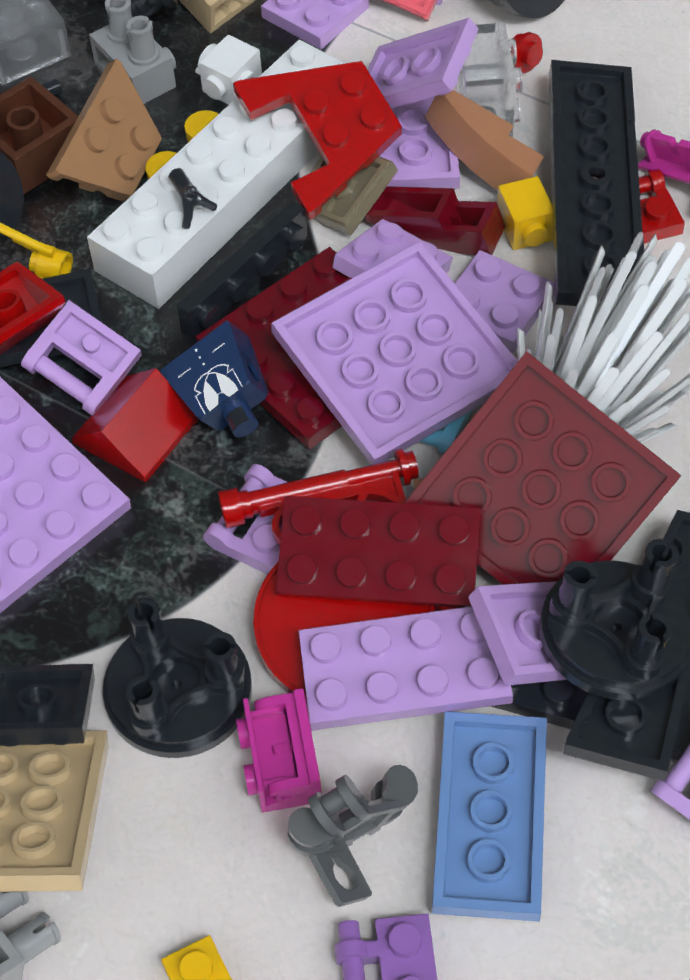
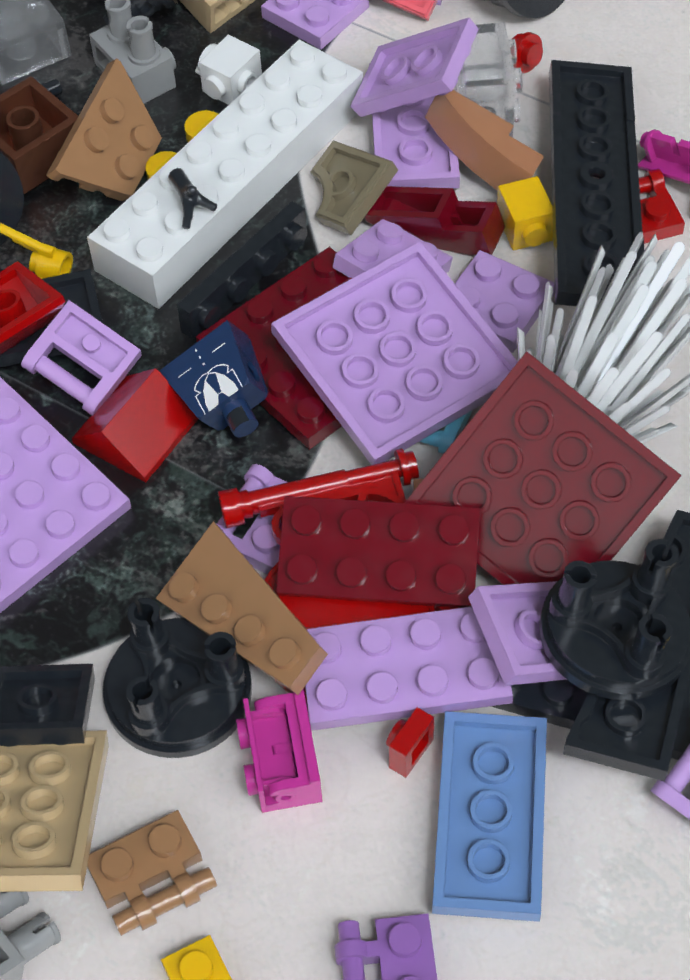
red wing [233,61,402,220] -> none
dark grey piece [287,765,418,907] -> none
none -> medium nougat plate [87,810,217,936]
none -> medium nougat wing [156,521,328,695]
none -> red plate [386,707,434,778]

